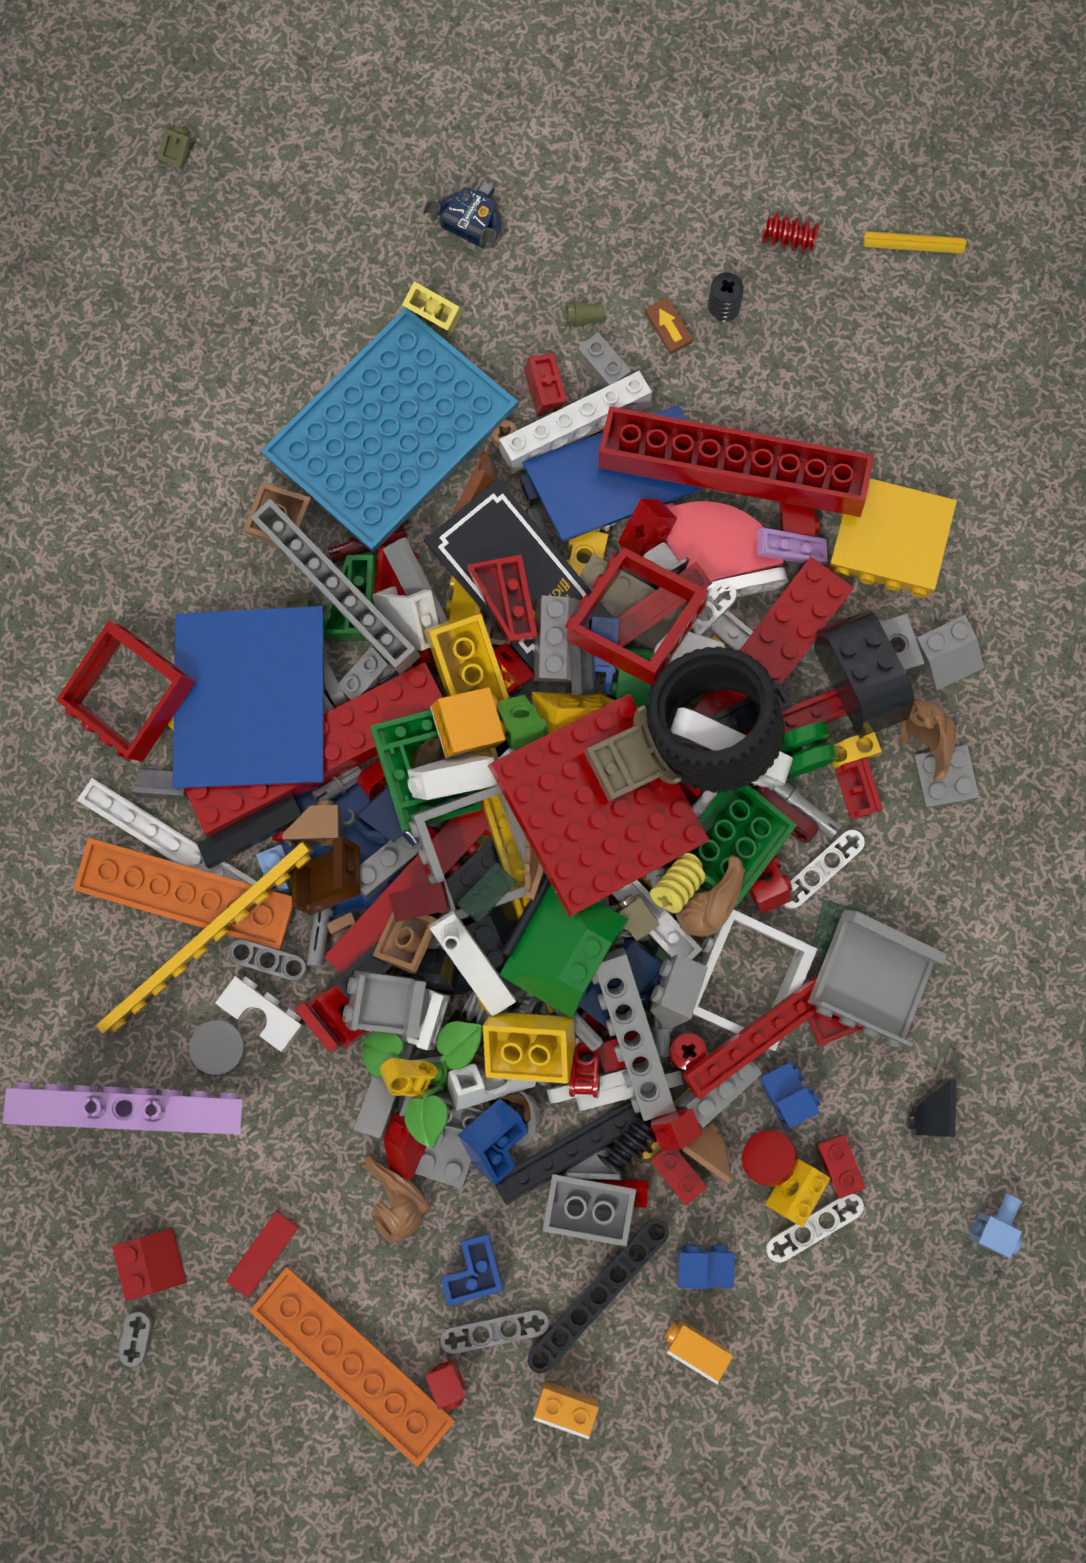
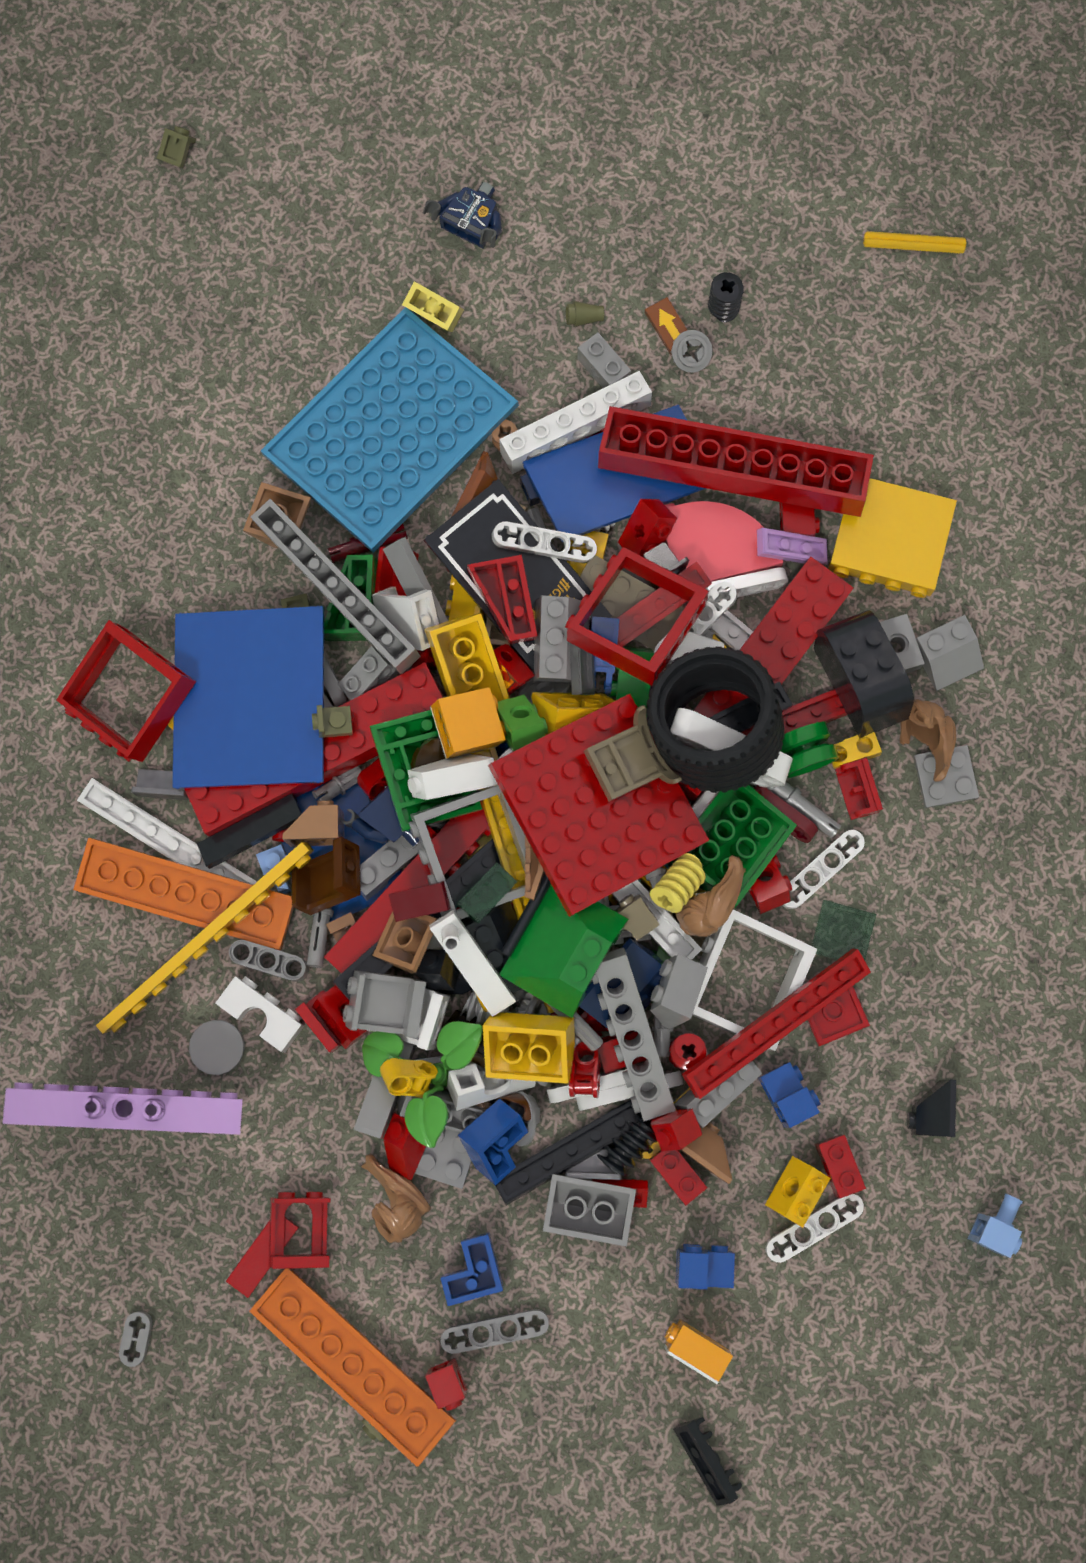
red slope [112,1228,187,1302] -> none
red hinge [524,353,567,417] -> none
black beam [527,1218,669,1374] -> none
light orange piece [533,1380,599,1439] -> none
red tile [742,1130,798,1187] -> none
red piece [762,212,819,254] -> none
light grey panel [808,910,947,1049] -> none
none -> red panel [269,1192,331,1269]
none -> olive bracket [312,705,352,738]
none -> white beam [492,522,597,563]
none -> light grey gear [670,330,712,373]
none -> black plate [673,1417,742,1506]

